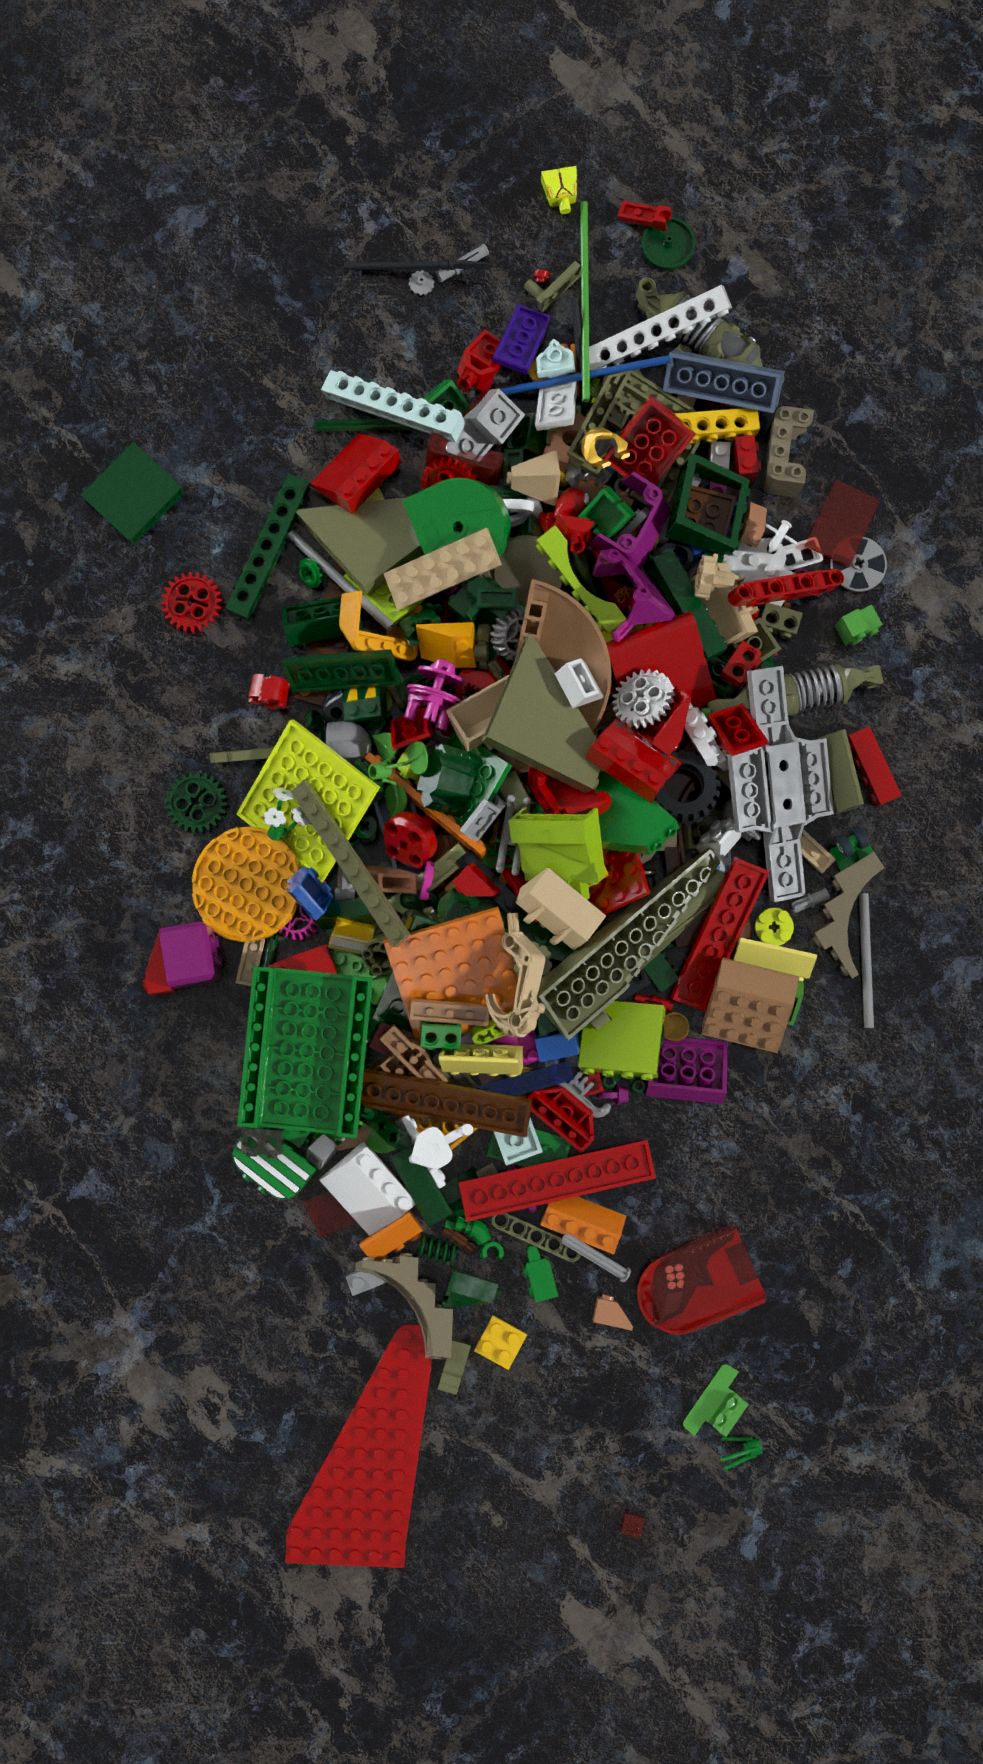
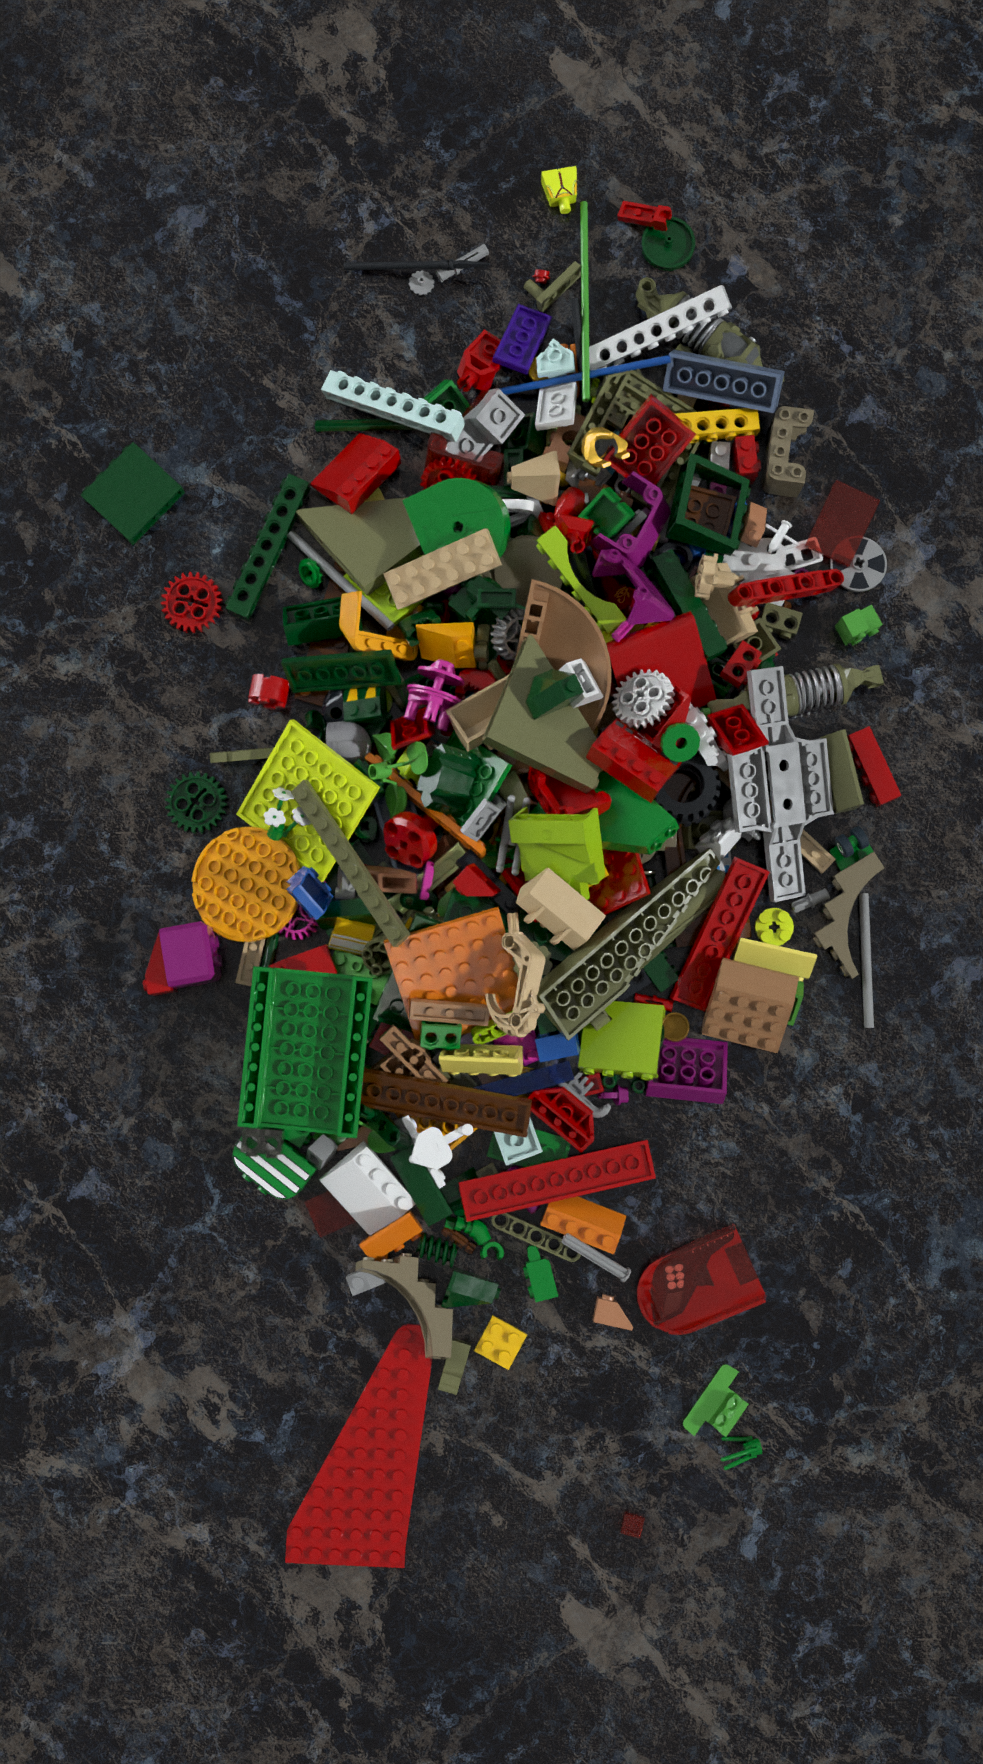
none -> dark green slope [526,669,584,720]
none -> green tile [660,722,700,762]

